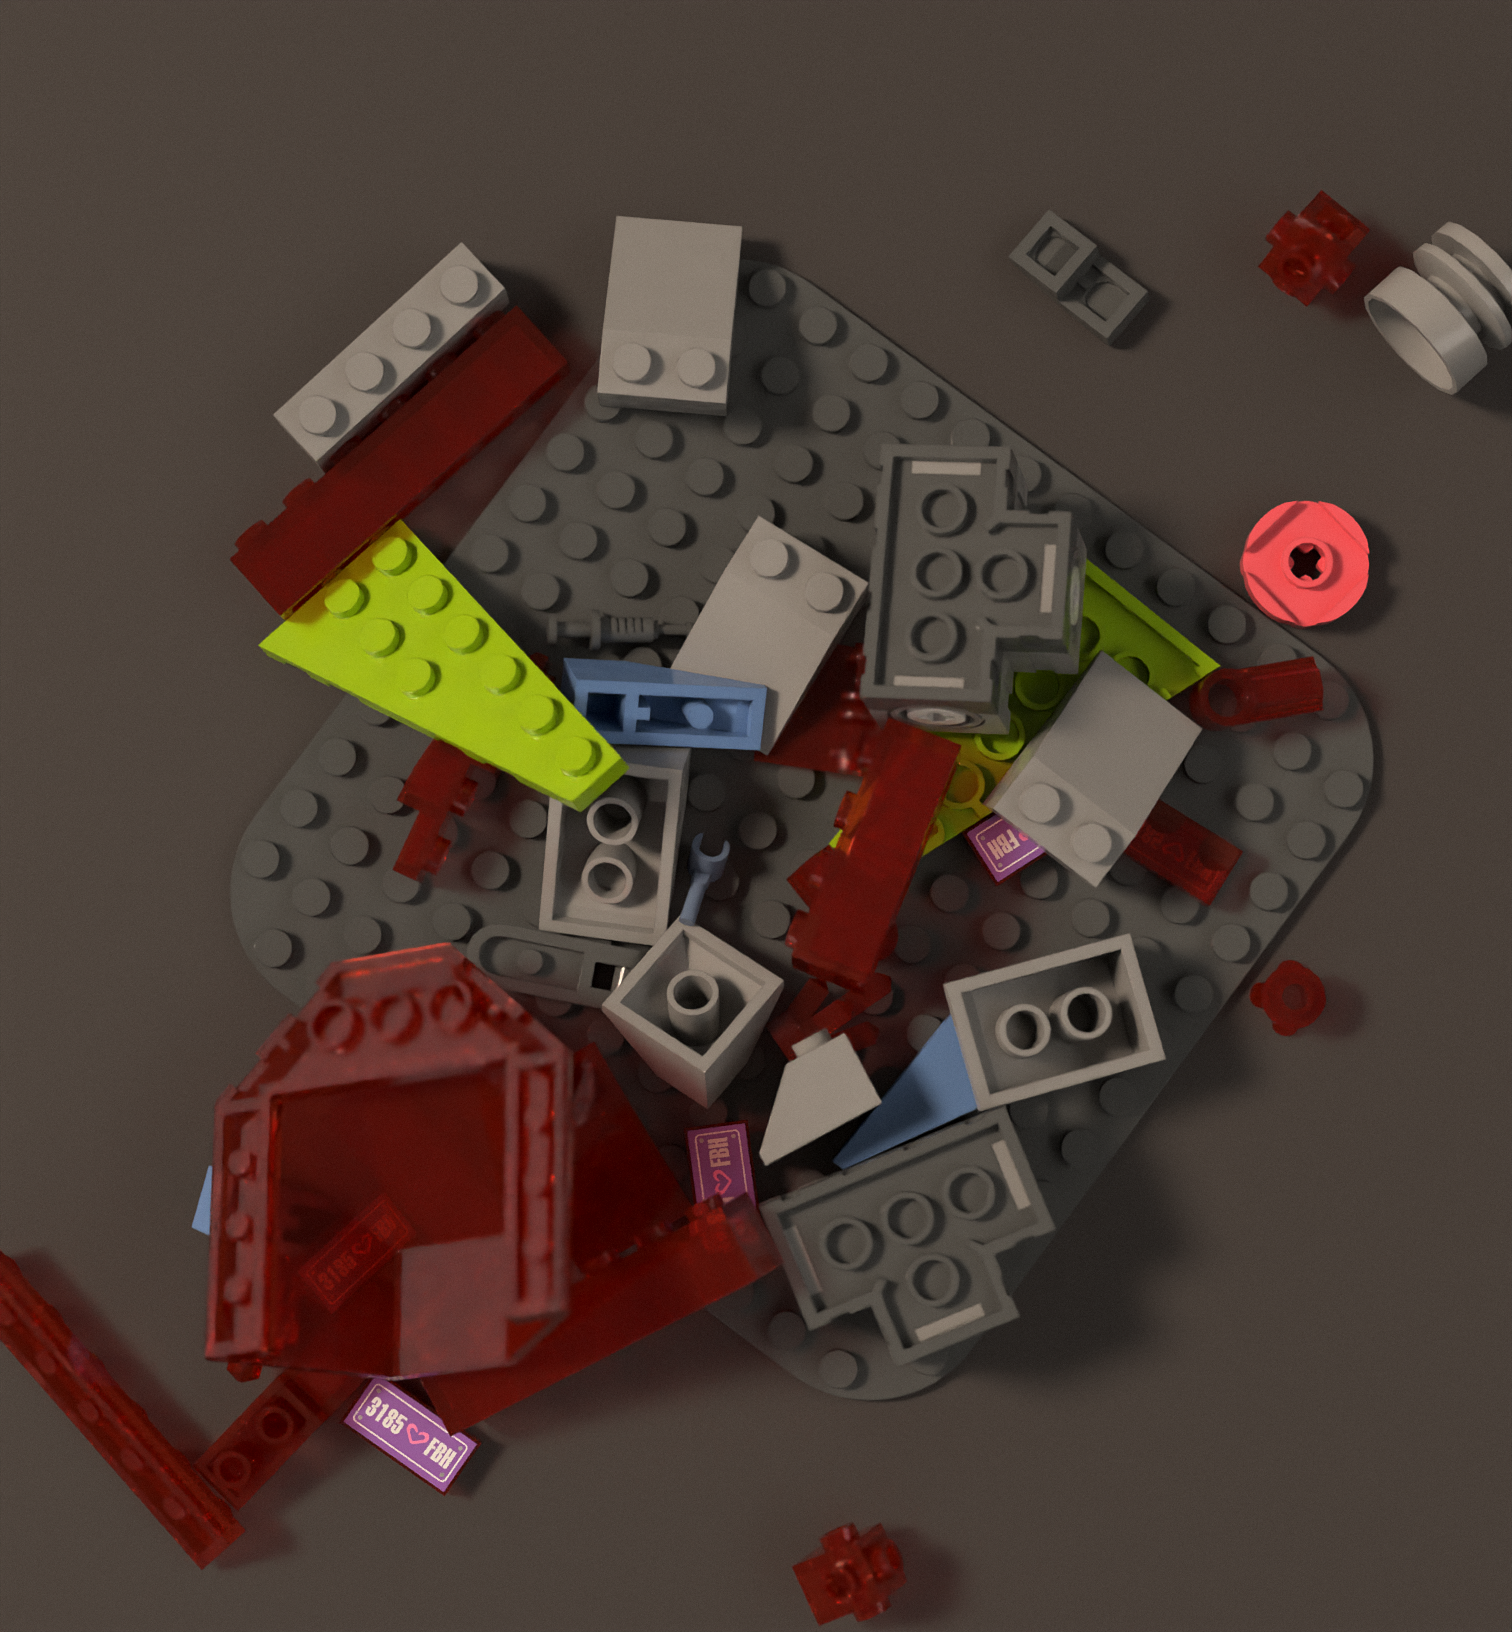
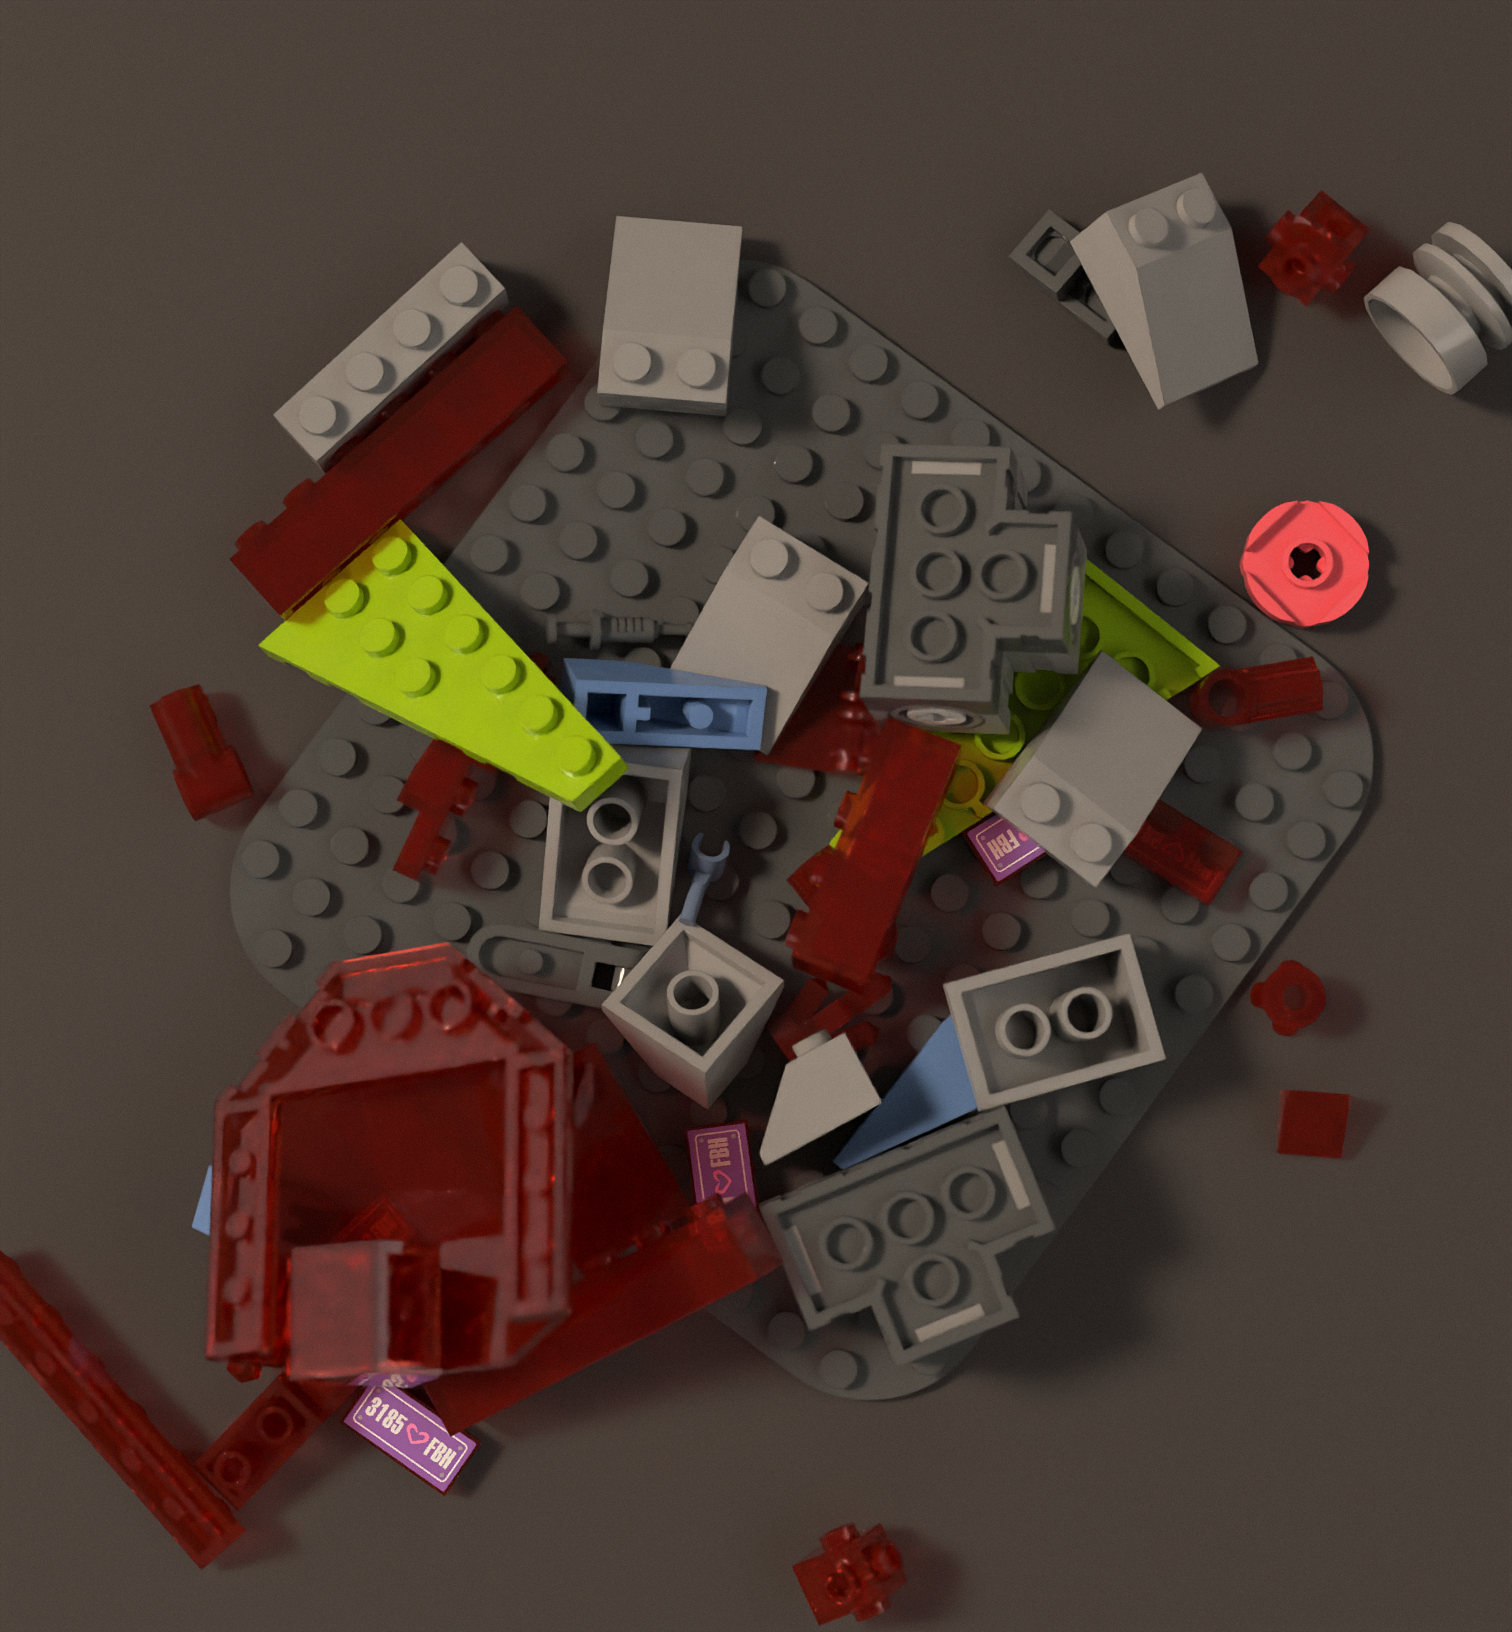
none -> clear red piece [149,684,255,822]
none -> clear red slope [287,1240,441,1388]
none -> light grey slope [1070,173,1259,410]
none -> clear red slope [1276,1089,1350,1158]

